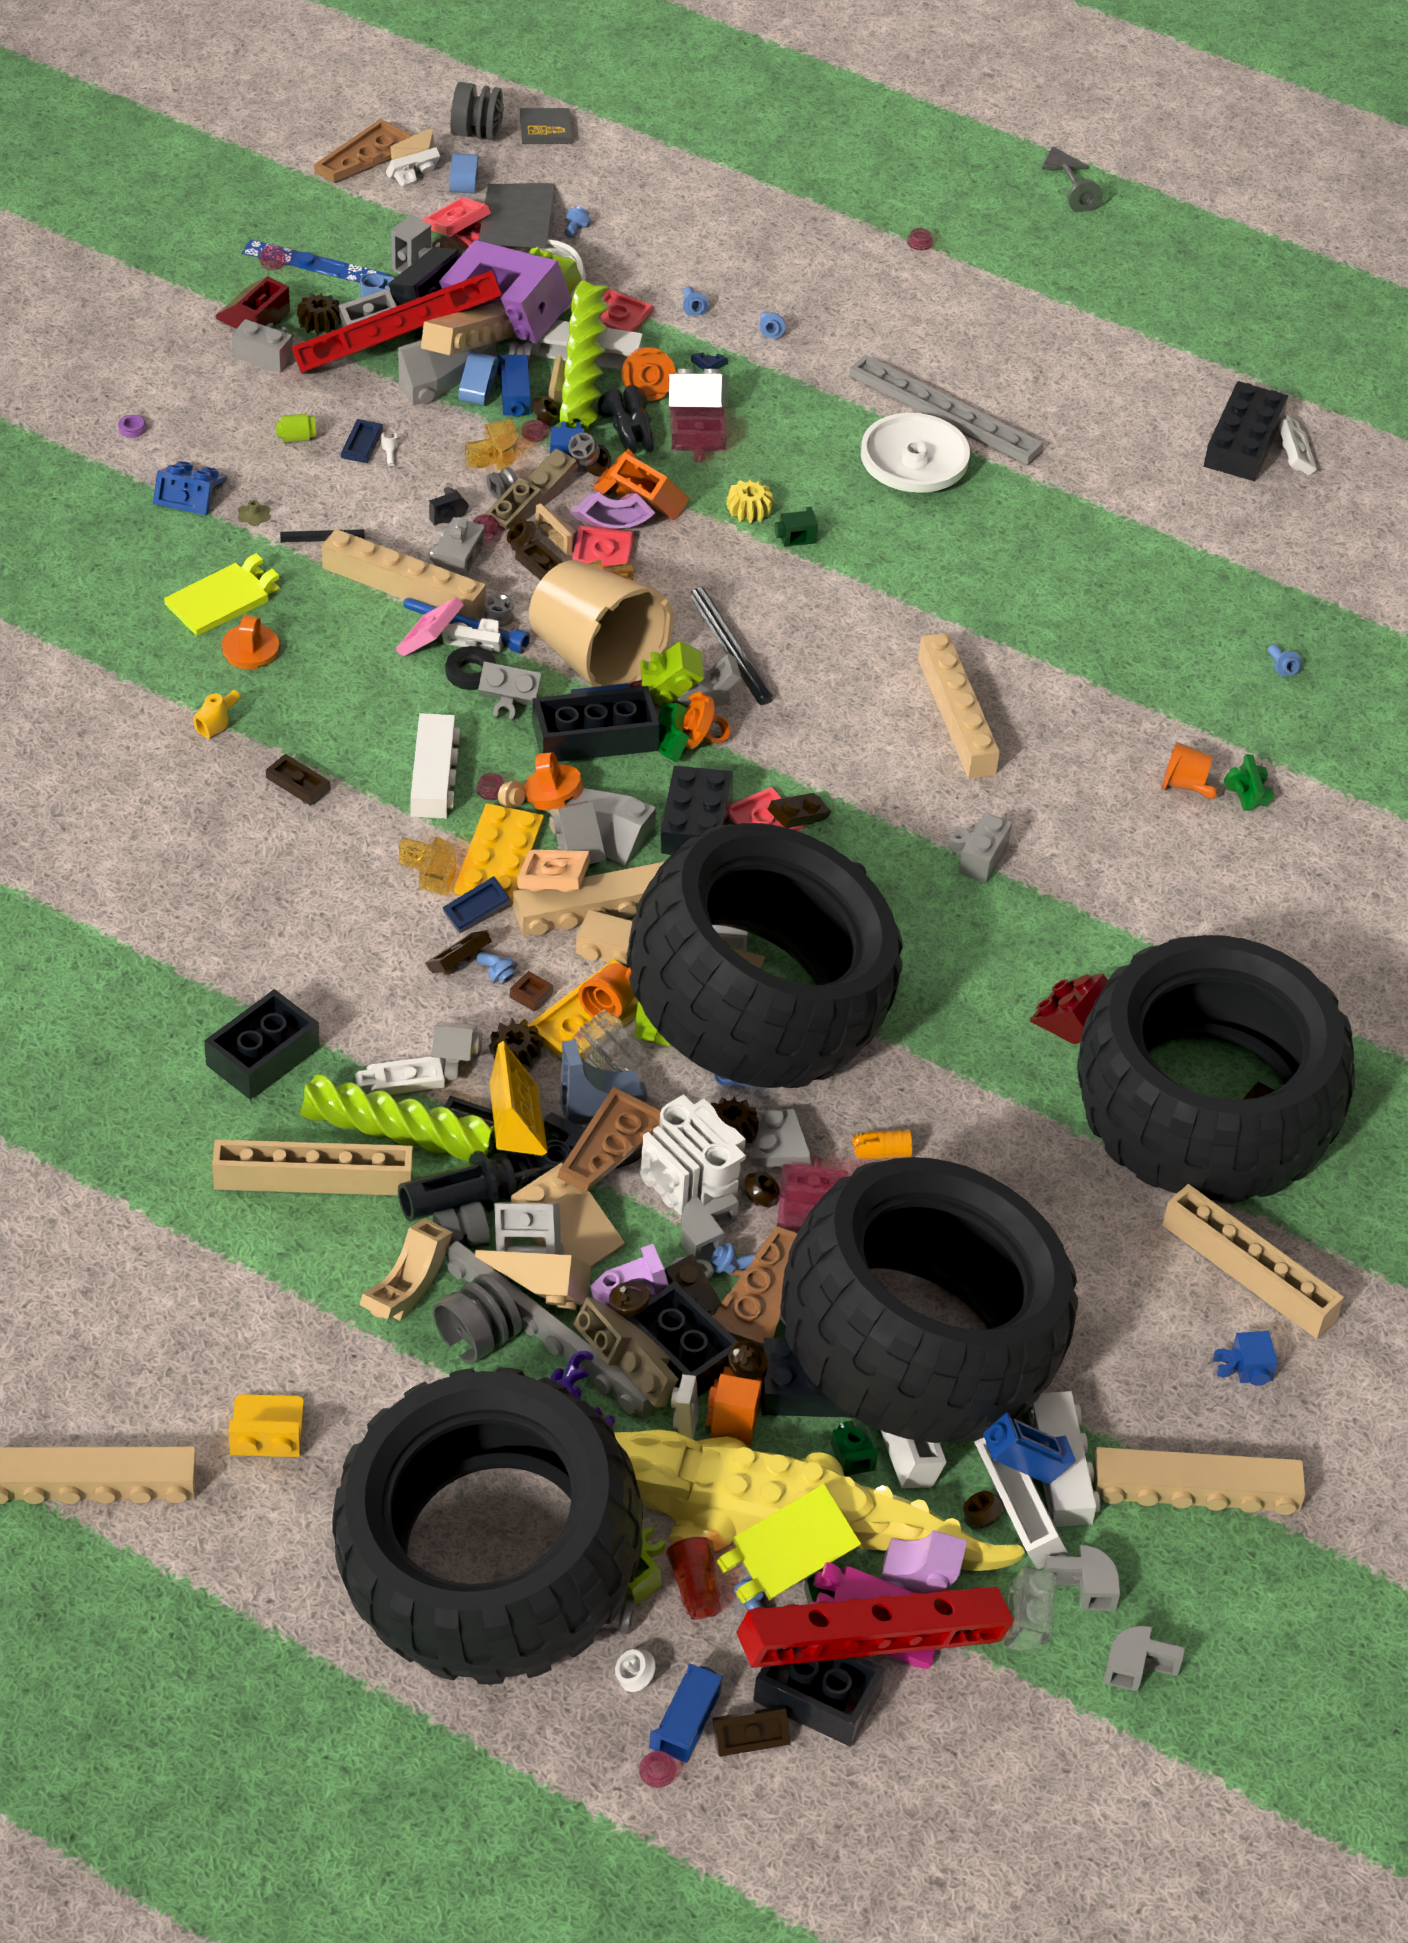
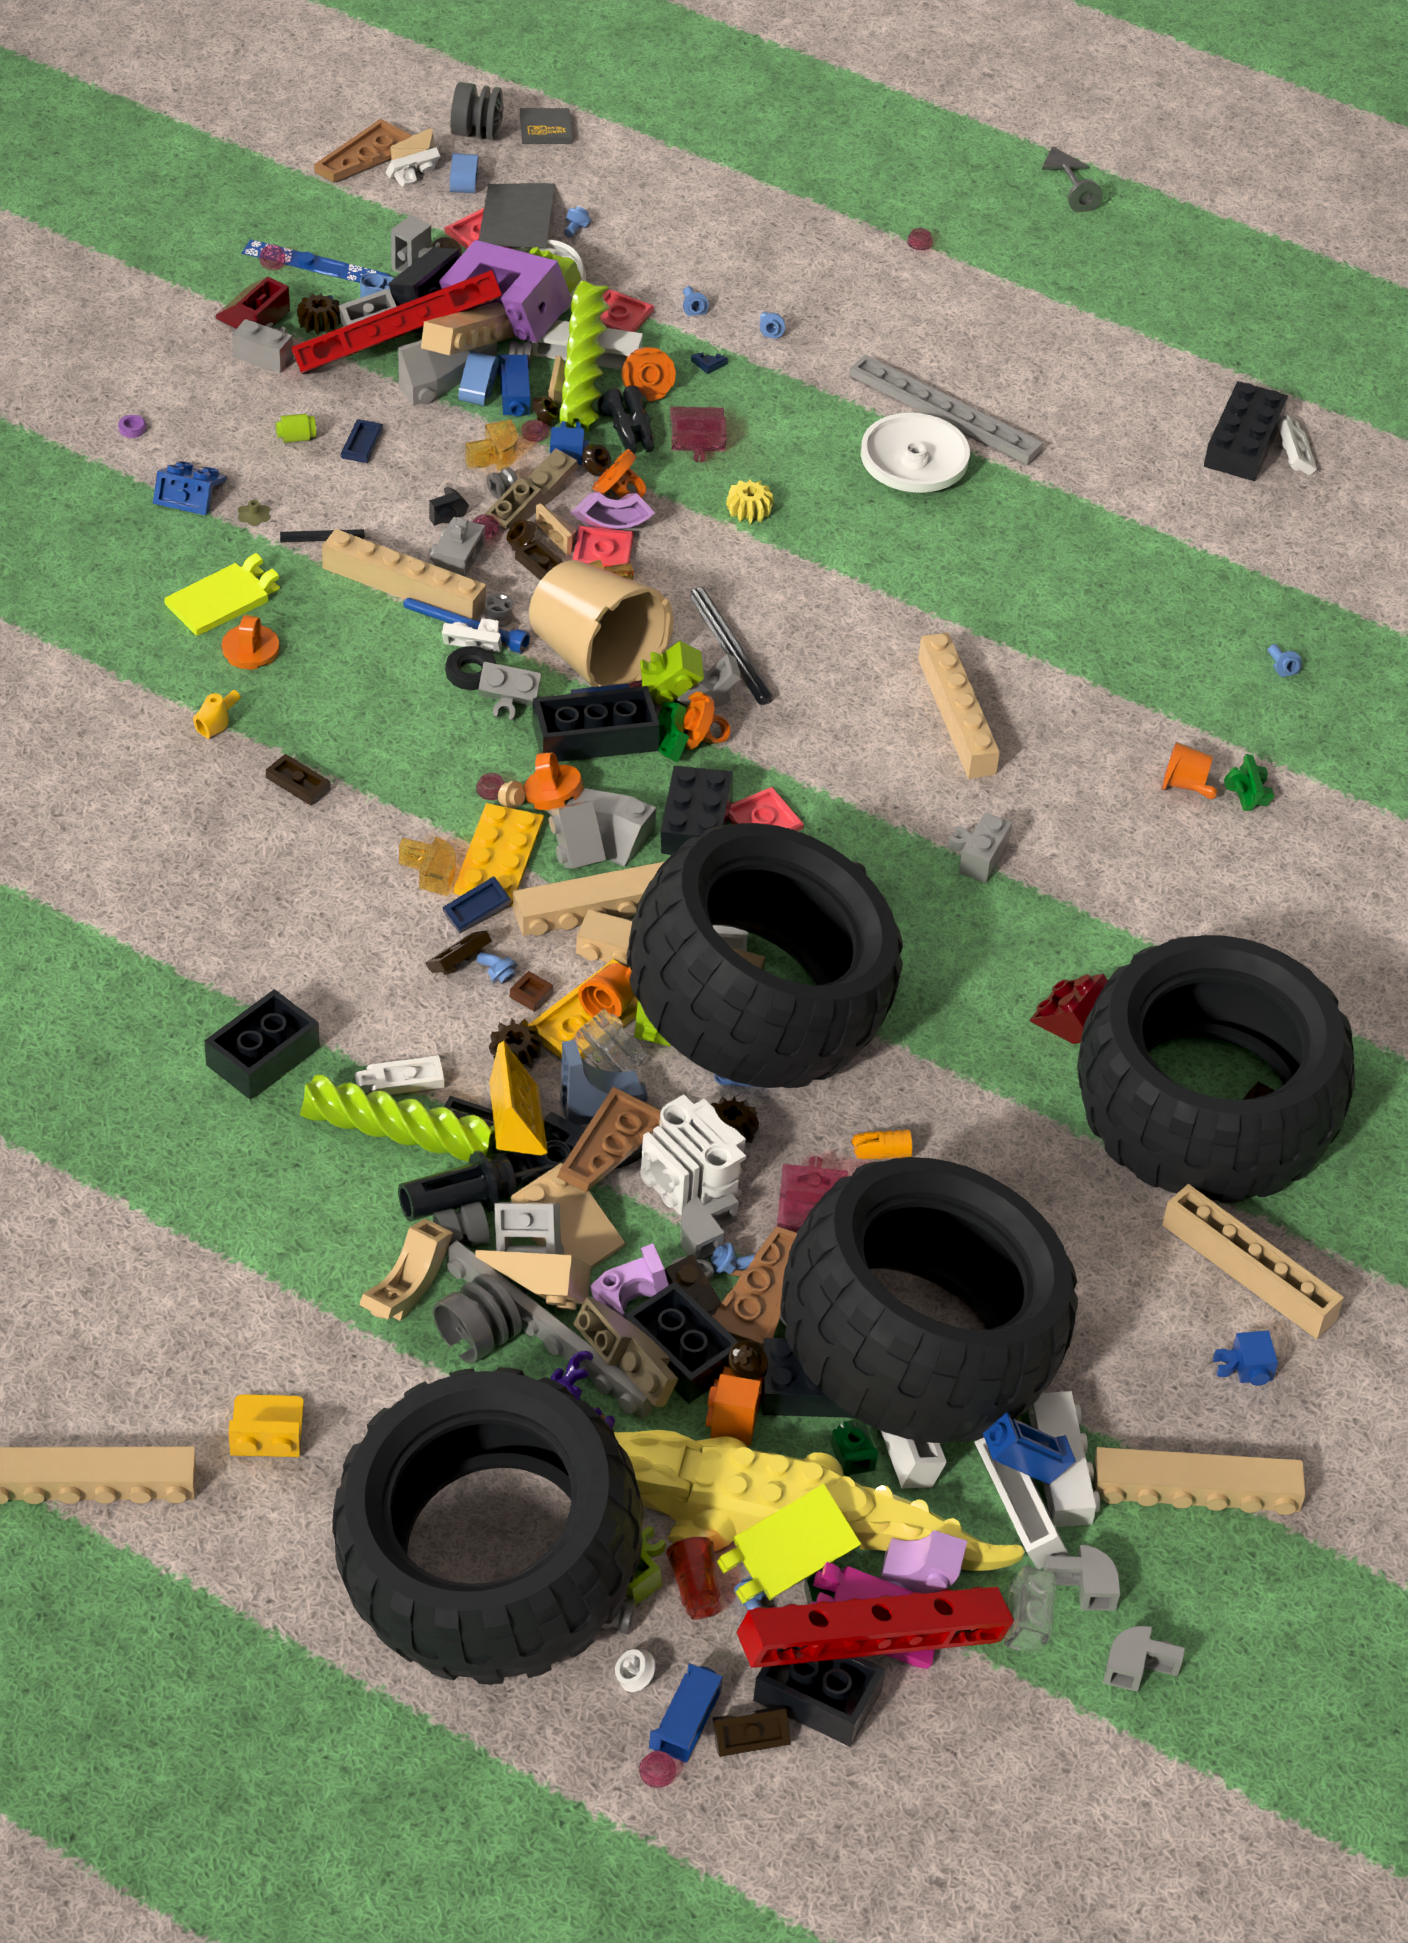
tan brick [212,1139,413,1196] -> none
white hand [381,433,398,466] -> none
bright pink tile [396,597,464,656] -> none
white brick [410,713,460,819] -> none
coral tile [422,197,491,237] -> none
light grey brick [431,1021,483,1080] -> none
light nougat plate [518,850,590,892] -> none
flat silver wheel [568,432,600,466] -> none
dark brown hat [609,1281,650,1316] -> none
orange slope [610,452,690,520] -> none
brick [669,369,728,408] -> none
white plate [671,1374,699,1440] -> none
dark brown hat [744,1171,780,1208] -> none
light grey wing [750,1109,813,1167] -> none
dark brown plate [767,793,831,828] -> none
dark green brick [774,506,818,547] -> none
dark brown hat [963,1491,1003,1528] -> none

